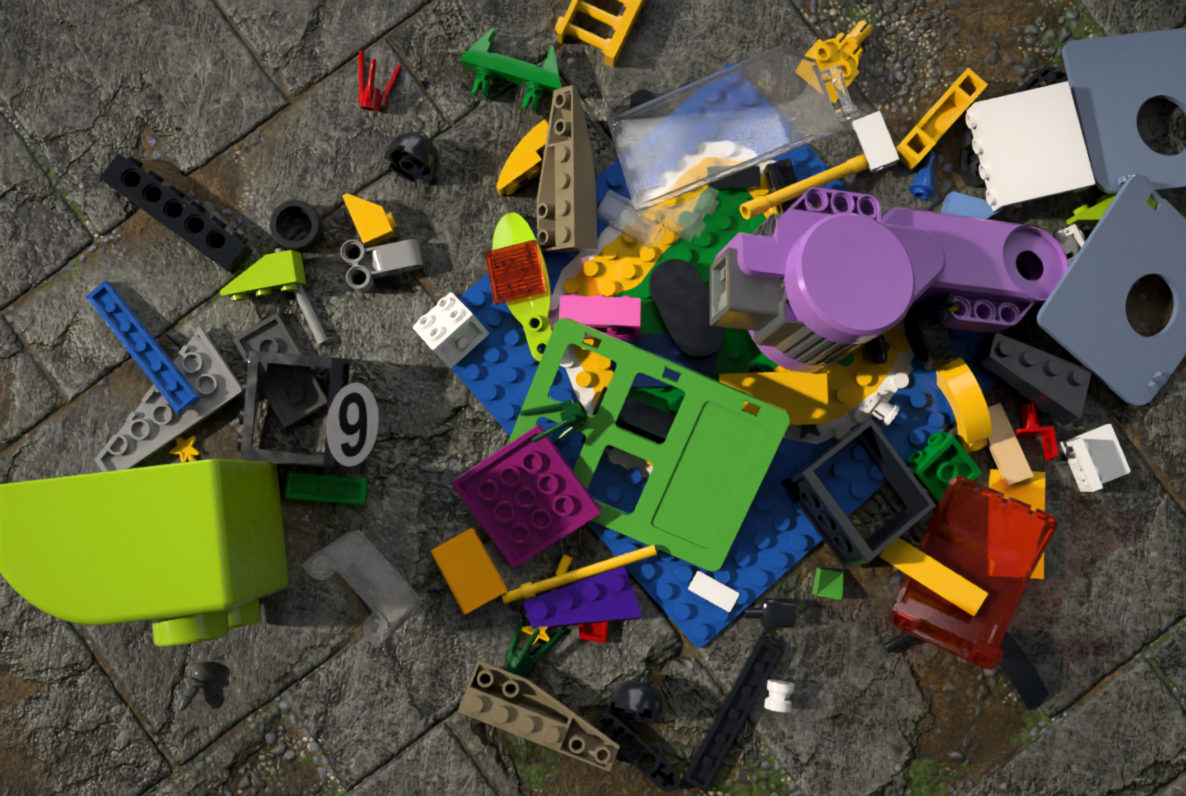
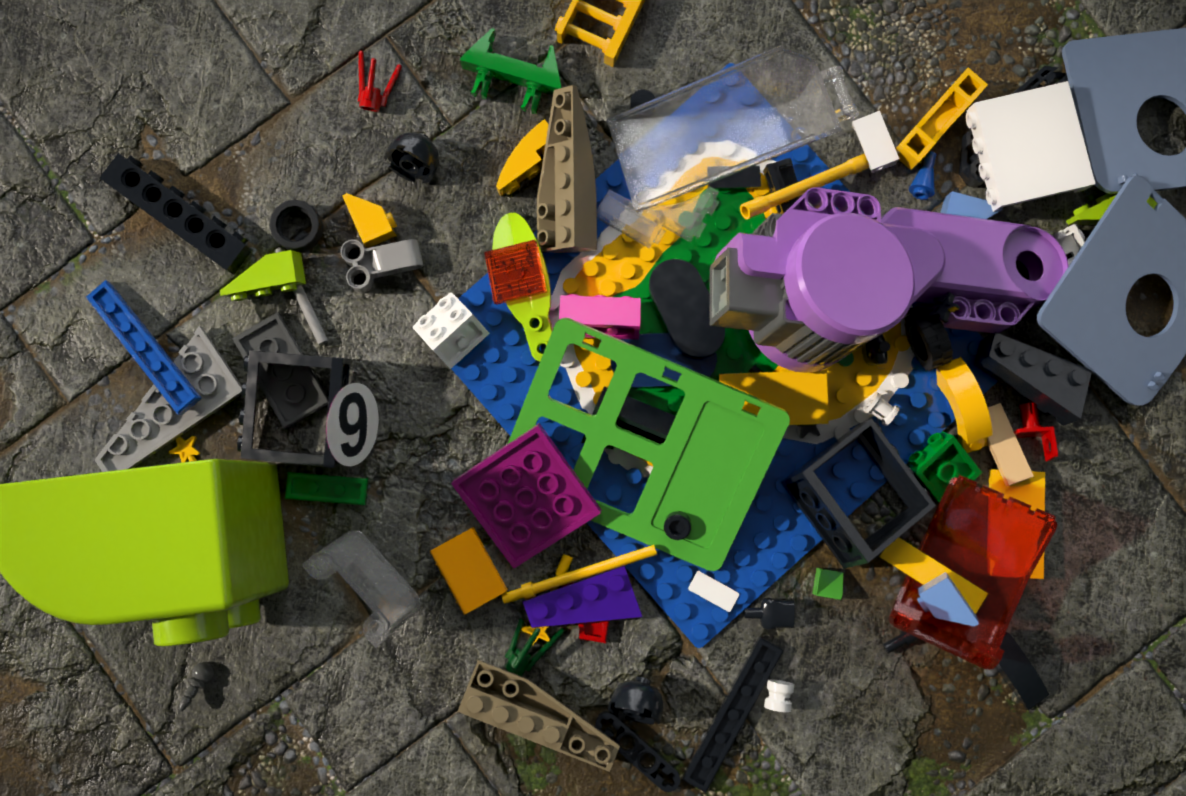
dark green plant [520,399,589,445] -> none
yellow brick [795,21,872,104] -> none
white bracket [1060,424,1130,492] -> none
none -> black tile [664,511,691,540]
none -> medium blue slope [917,572,979,627]

